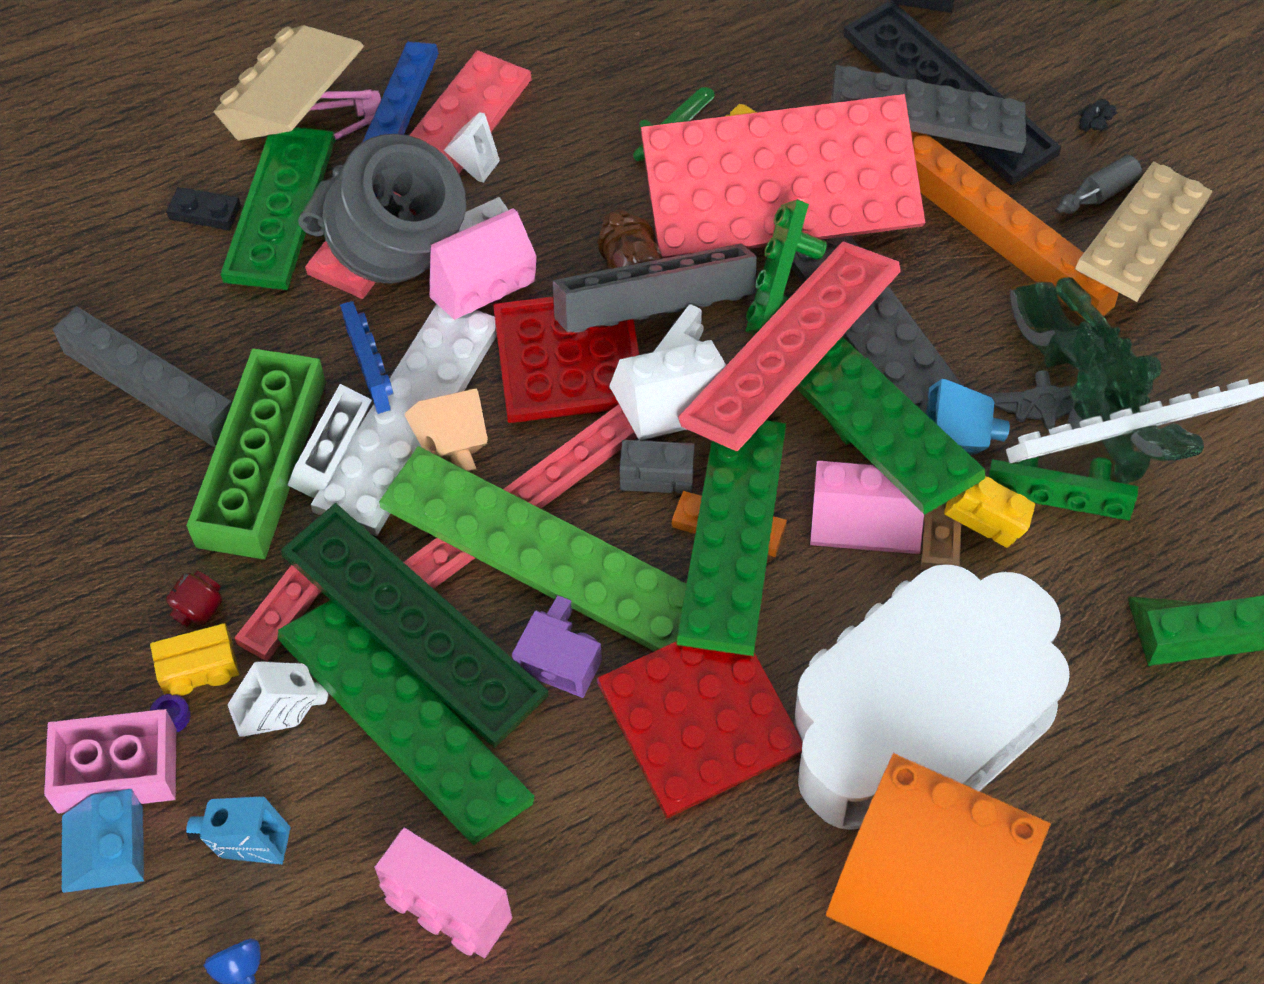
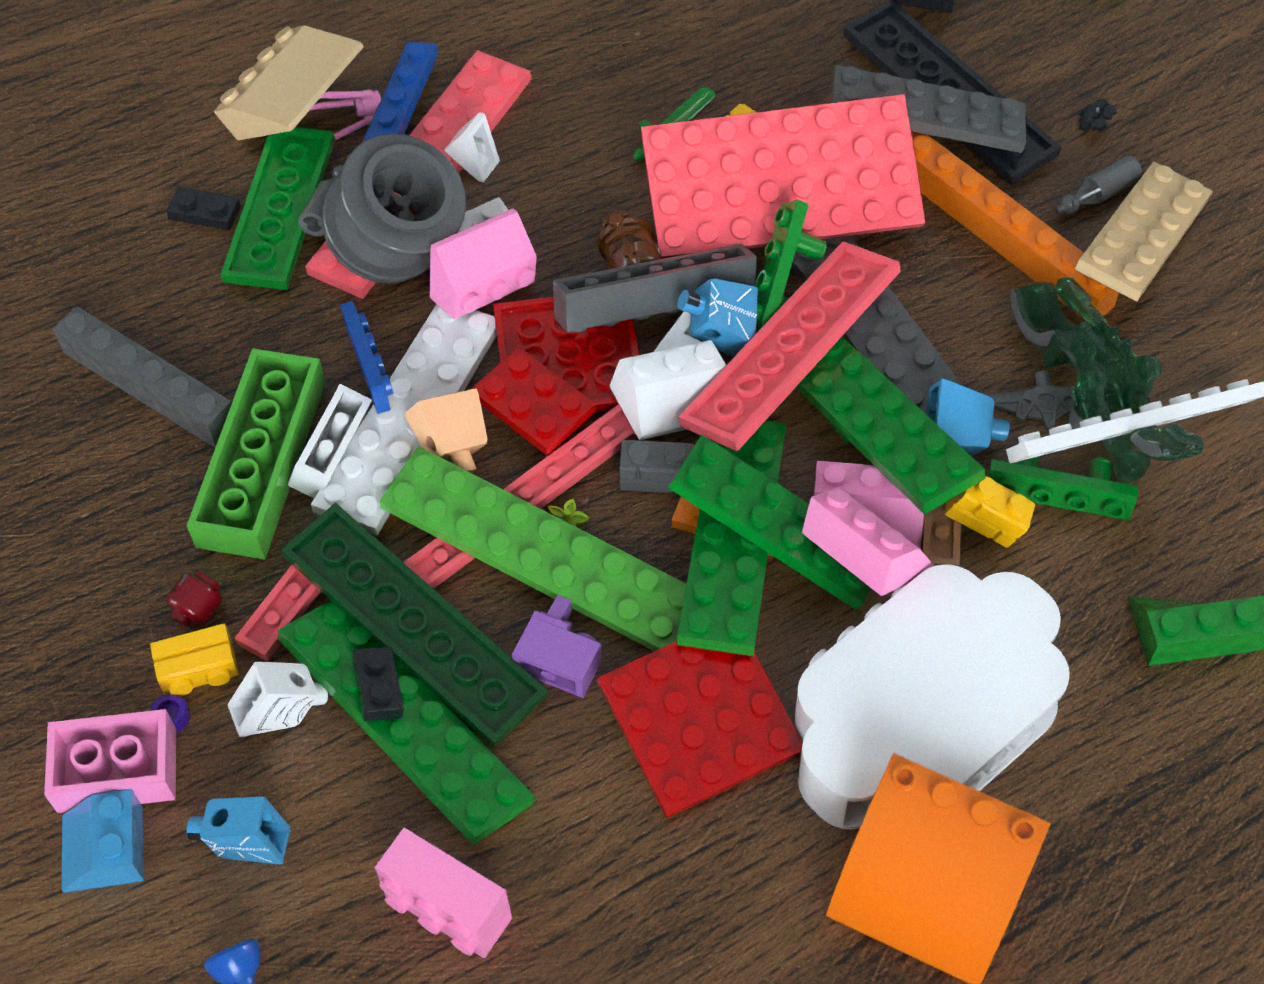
none -> black plate [352,647,404,721]
none -> red plate [470,347,596,456]
none -> lime plant [548,499,589,527]
none -> green plate [668,435,871,610]
none -> dark azure torso [677,279,758,358]
none -> bright pink slope [802,486,935,596]

